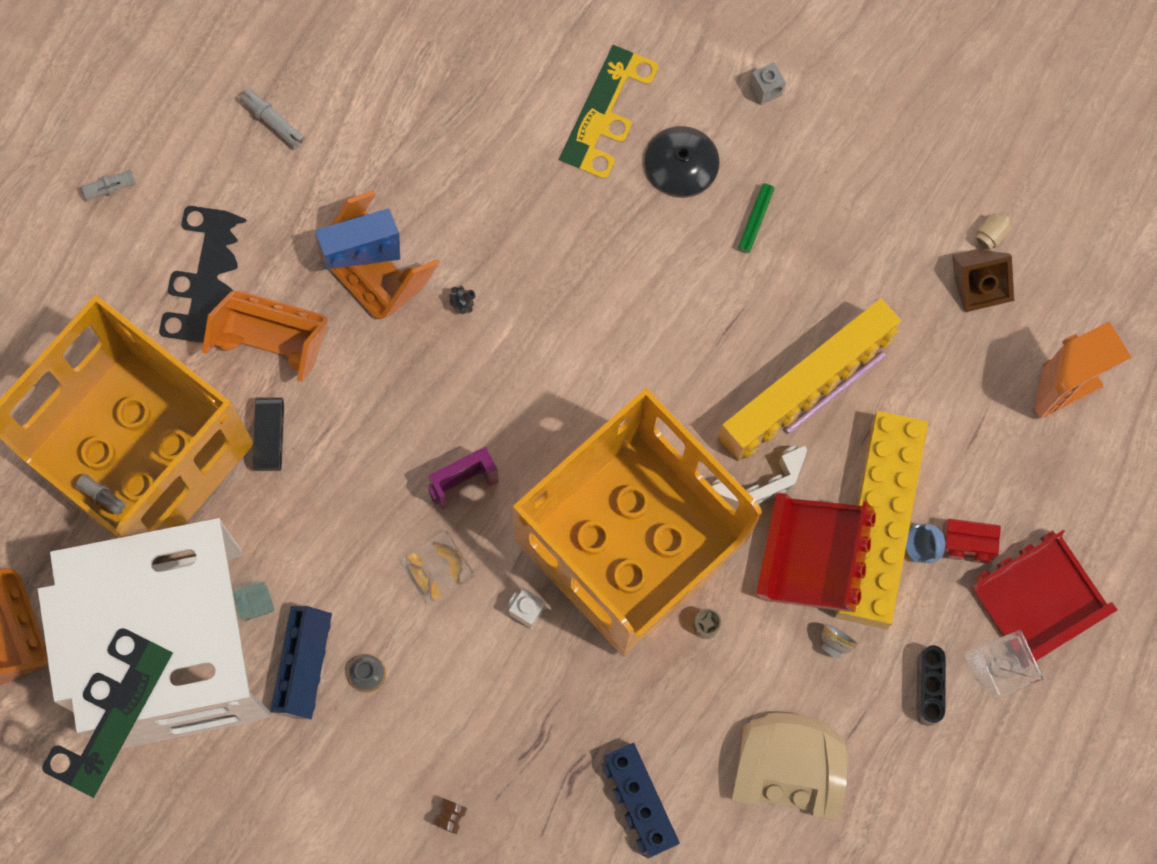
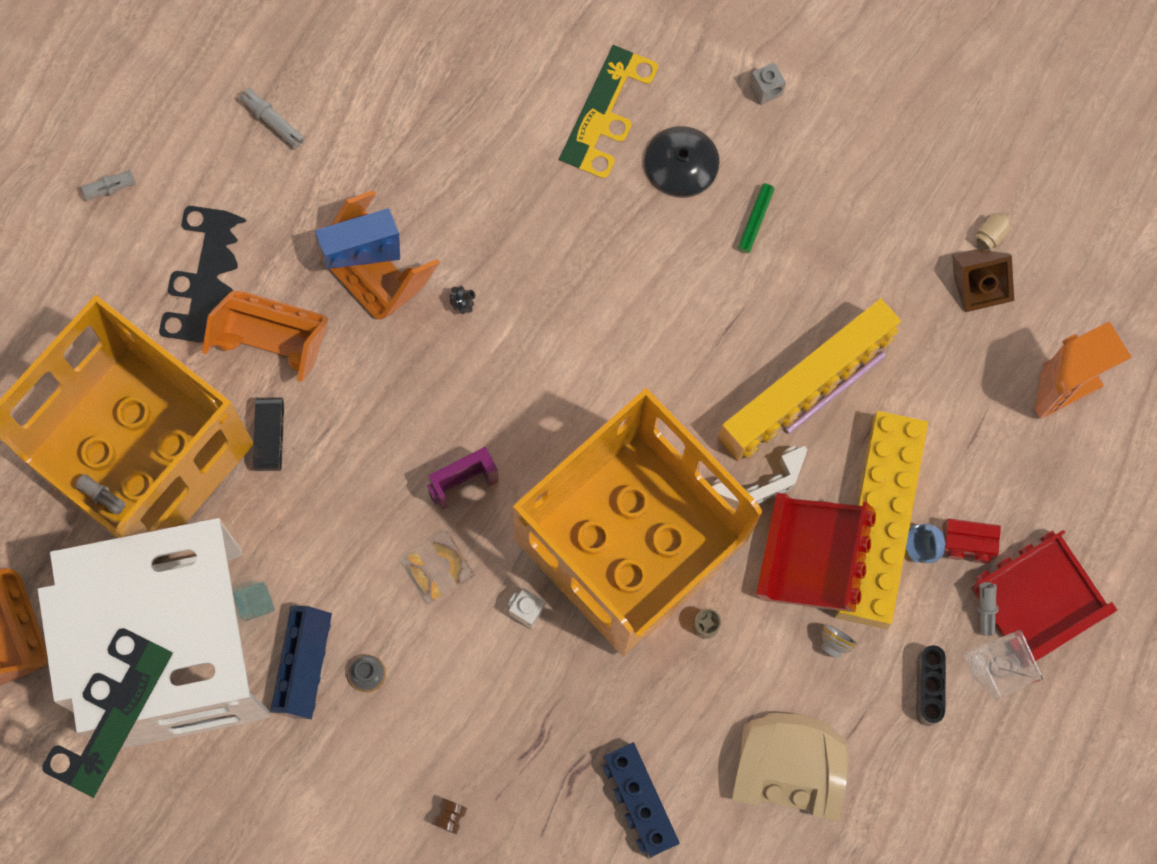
none -> light grey axle [977,582,999,636]

